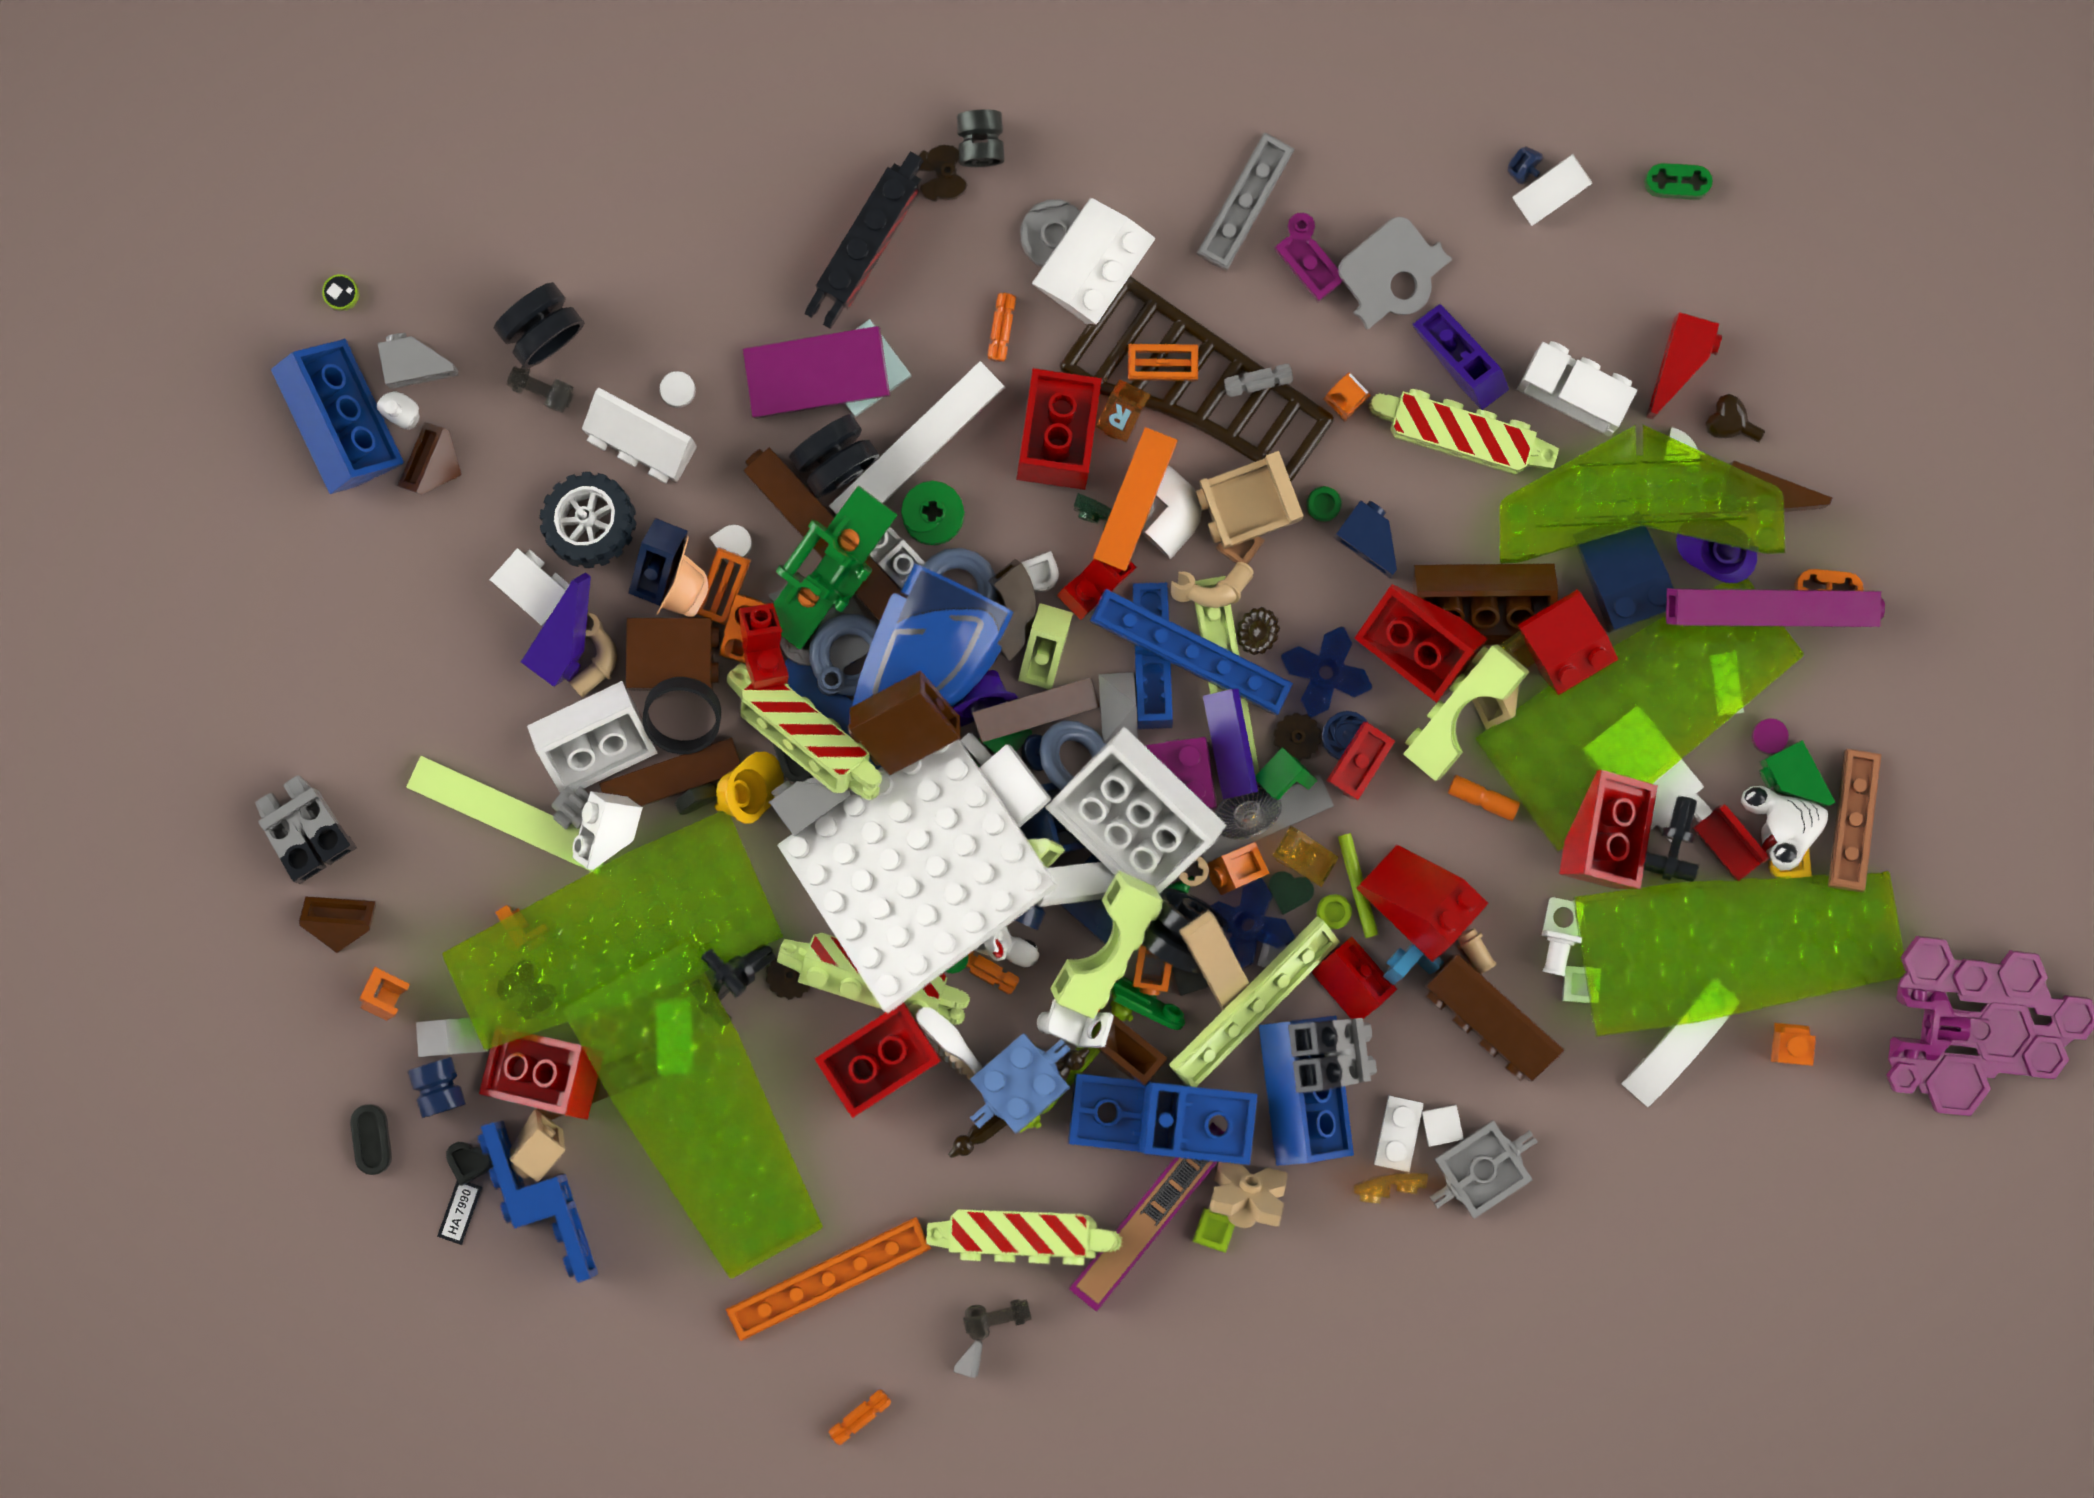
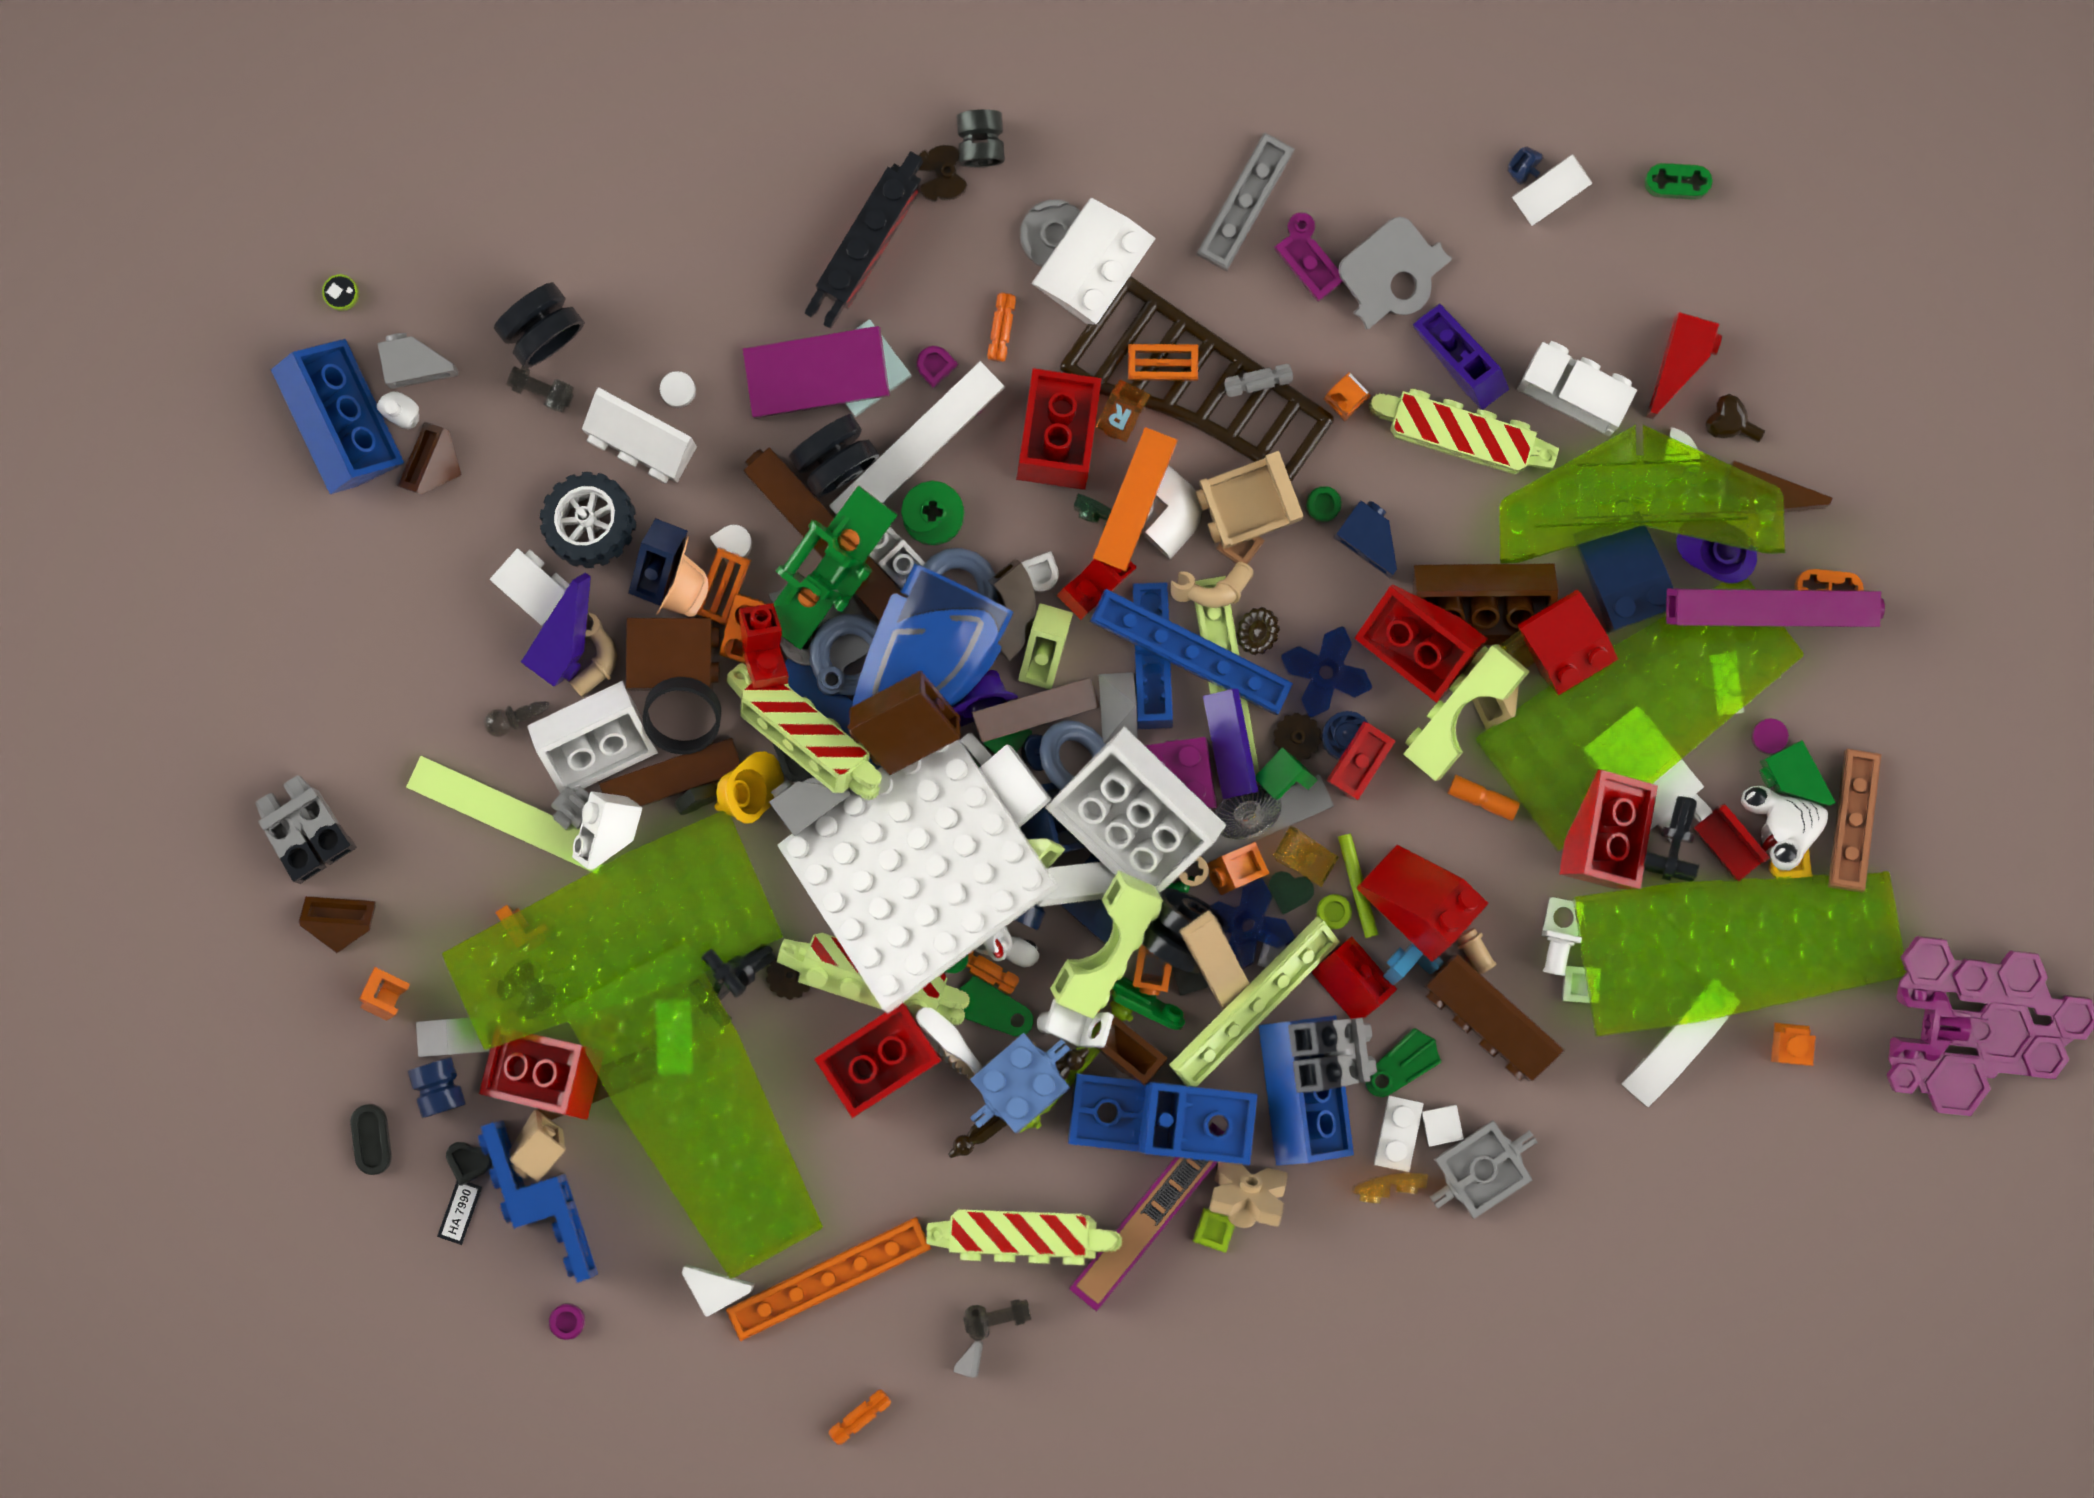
none -> clear smoke bar [484,701,550,737]
none -> magenta tile [549,1303,585,1340]
none -> white slope [682,1264,754,1317]
none -> magenta tile [917,346,959,389]
none -> green piece [959,976,1034,1037]
none -> green piece [1365,1028,1442,1097]

